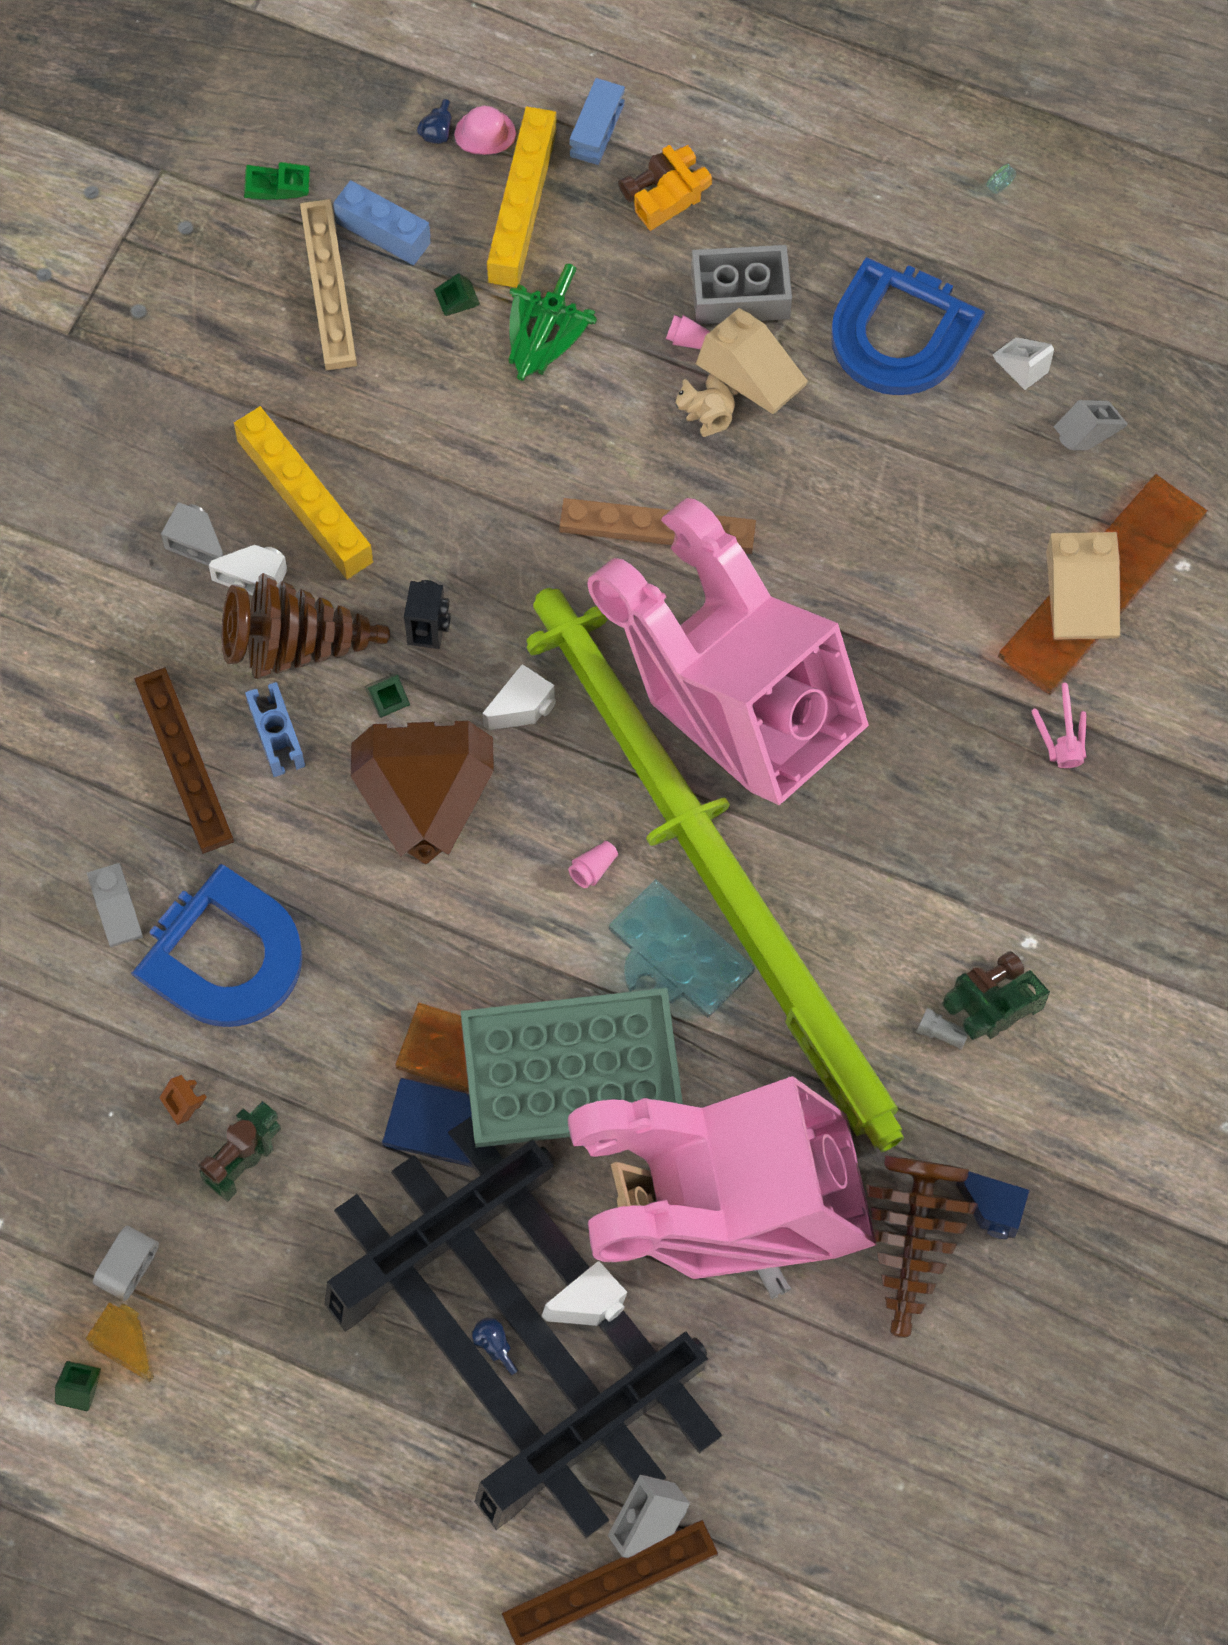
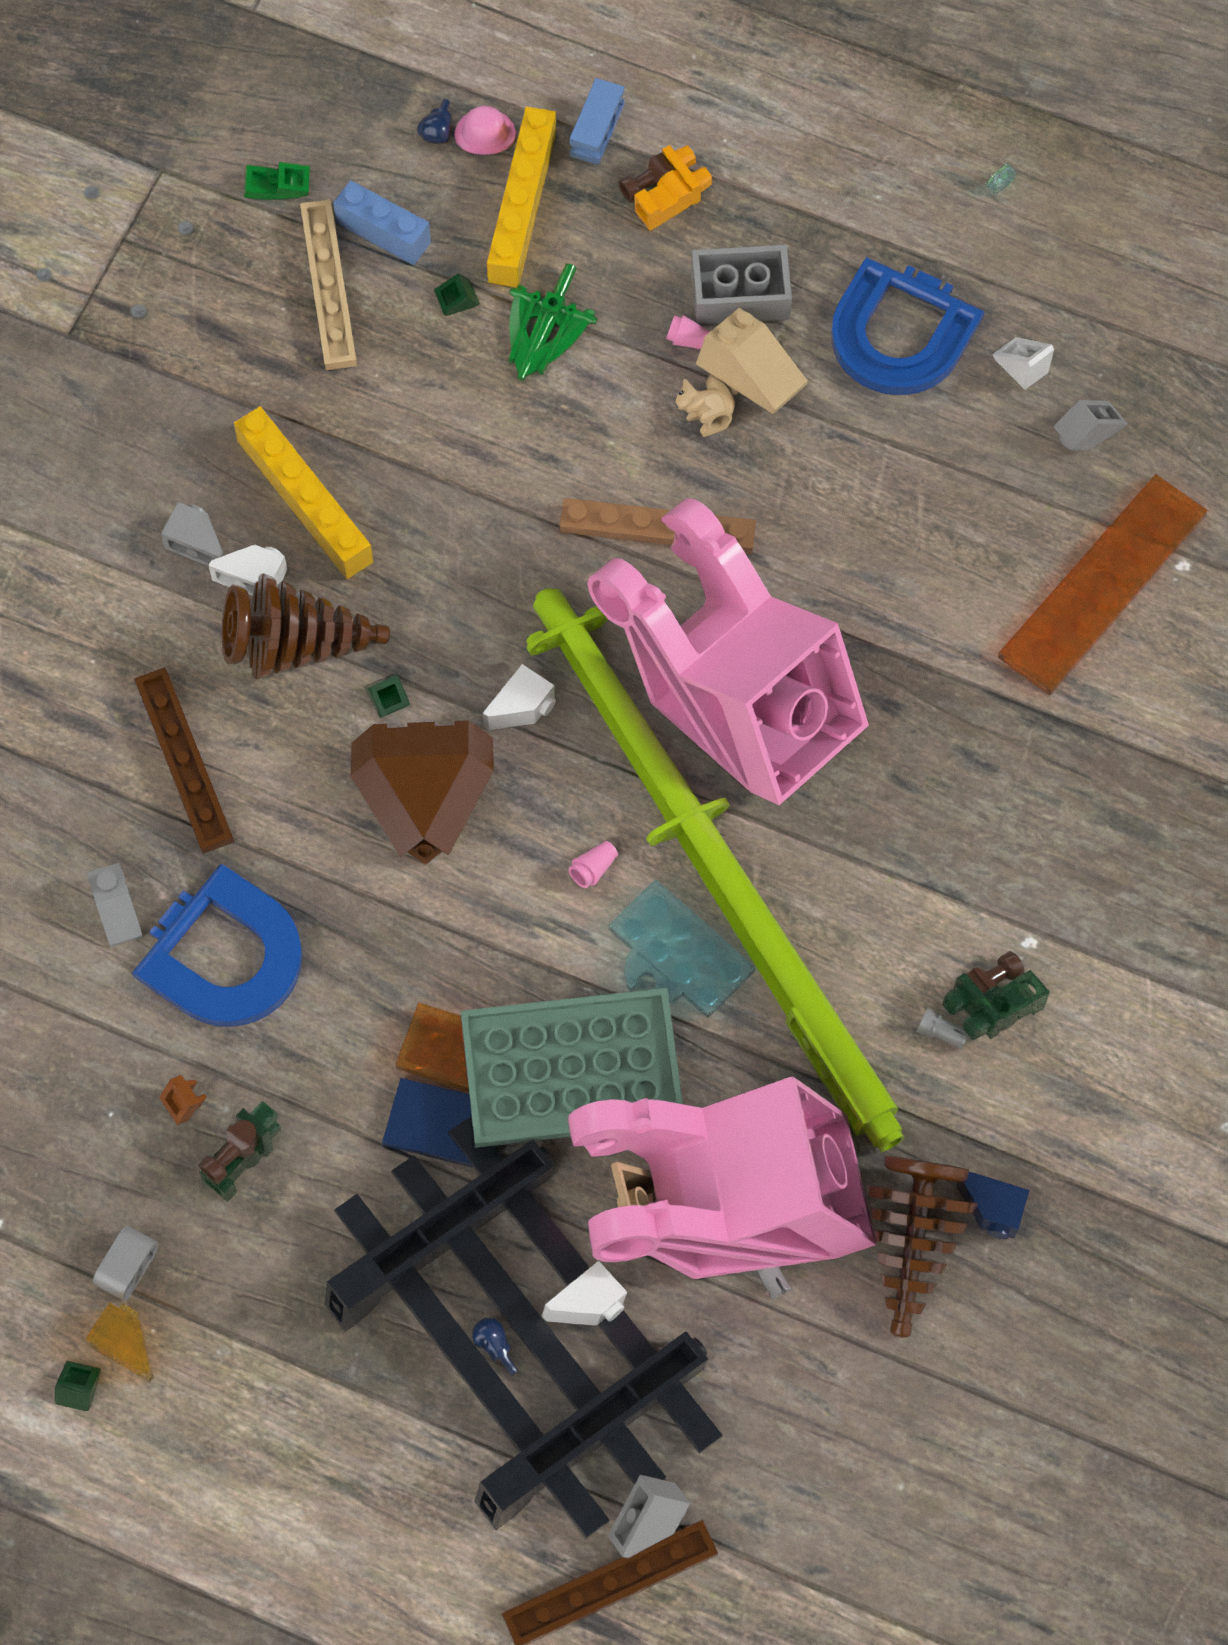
medium blue piece [245,682,305,777] -> none
black brick [404,580,451,649] -> none
bright pink plant [1031,682,1086,769] -> none
tan slope [1046,532,1120,640] -> none

